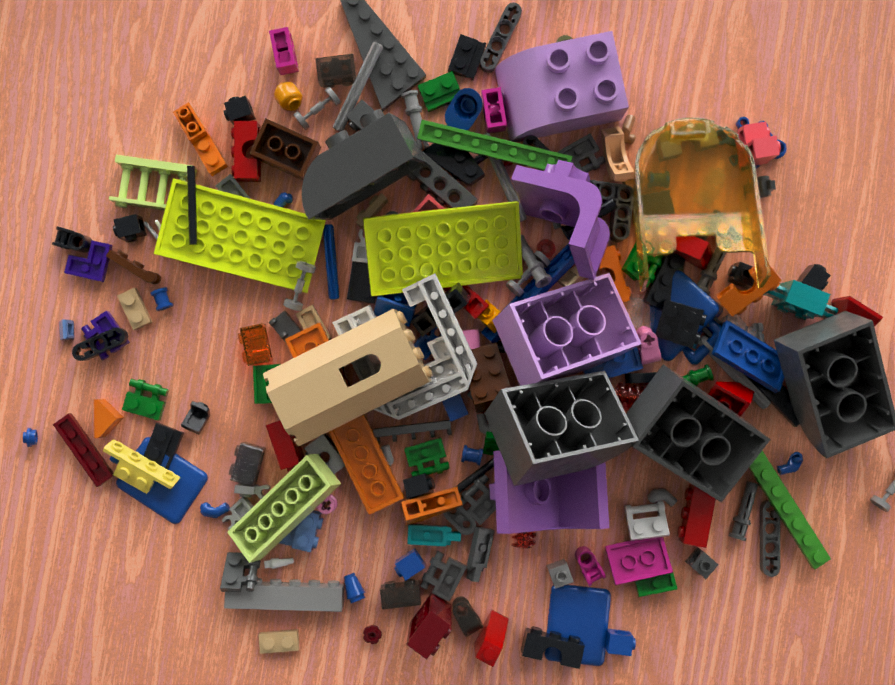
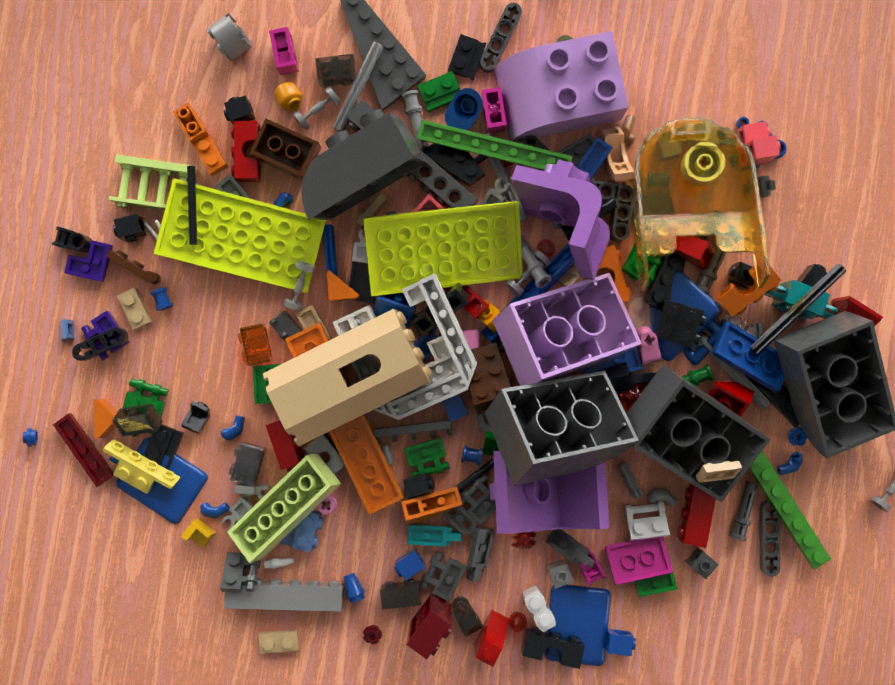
none -> clear smoke brick [113,403,163,437]
none -> yellow panel [181,518,216,547]
none -> light grey brick [207,13,252,61]
none -> blue arm [221,415,245,440]
none -> orange slope [326,270,360,302]
none -> light grey plate [481,178,511,205]
none -> clear red plate [508,612,527,632]
none -> white brick [523,585,556,632]
none -> dark grey hinge [546,529,595,568]
none -> blue plate [576,137,613,180]
none -> black brick [604,362,634,394]
none -> light grey axle [617,462,643,499]
none -> light yellow brick [680,142,725,186]
none -> tan plate [696,461,742,483]
none -> black axle [750,264,846,355]
none -> blue plate [788,427,807,446]

